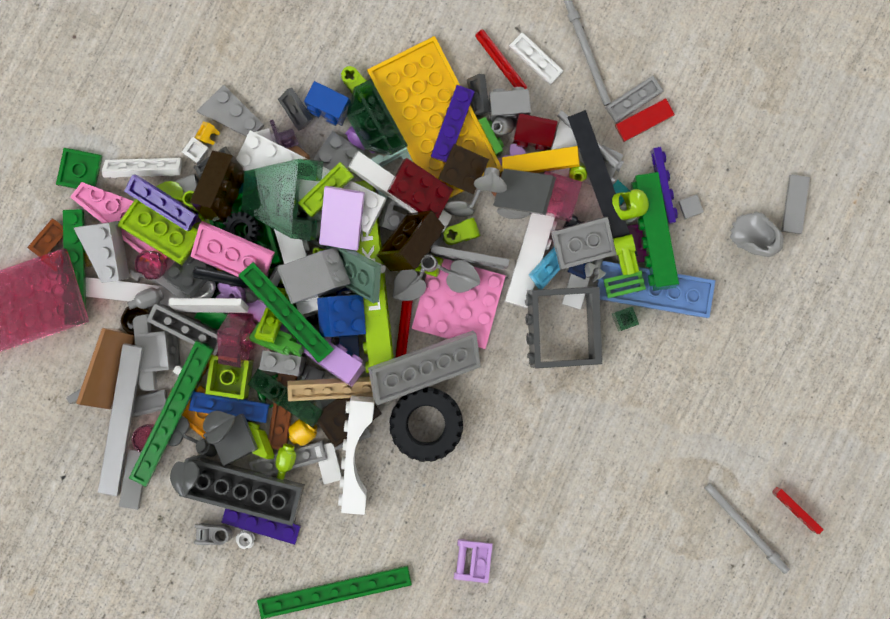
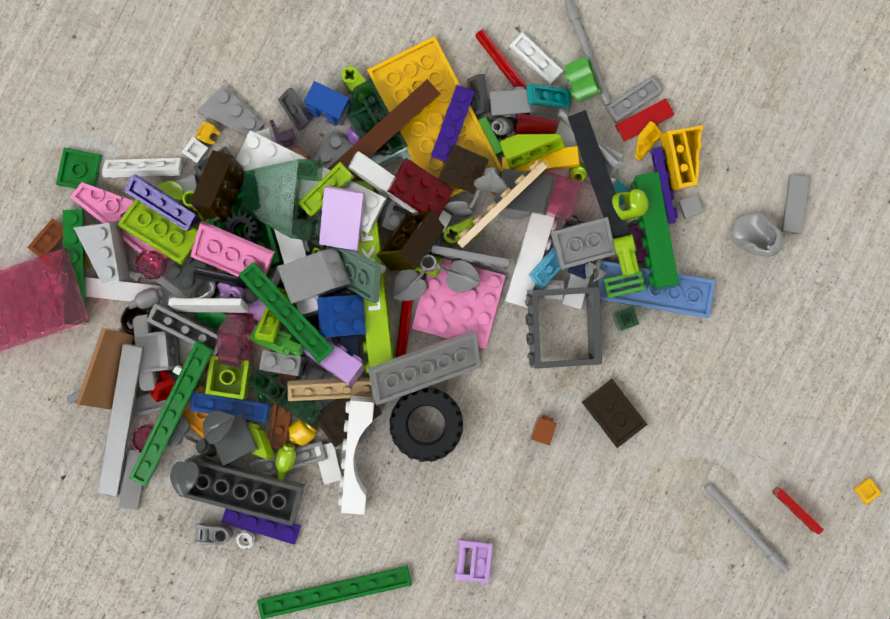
none -> red panel [148,370,175,403]
none -> reddish brown tile [328,79,441,174]
none -> tan plate [457,159,549,248]
none -> lime slope [500,134,565,170]
none -> teal tile [527,84,570,110]
none -> dark orange brick [530,415,557,446]
none -> white tile [544,280,564,300]
none -> bright green brick [564,56,602,102]
none -> dark brown plate [581,379,648,448]
none -> yellow tile [635,121,662,161]
none -> yellow wedge [660,125,704,192]
none -> yellow tile [853,477,882,505]

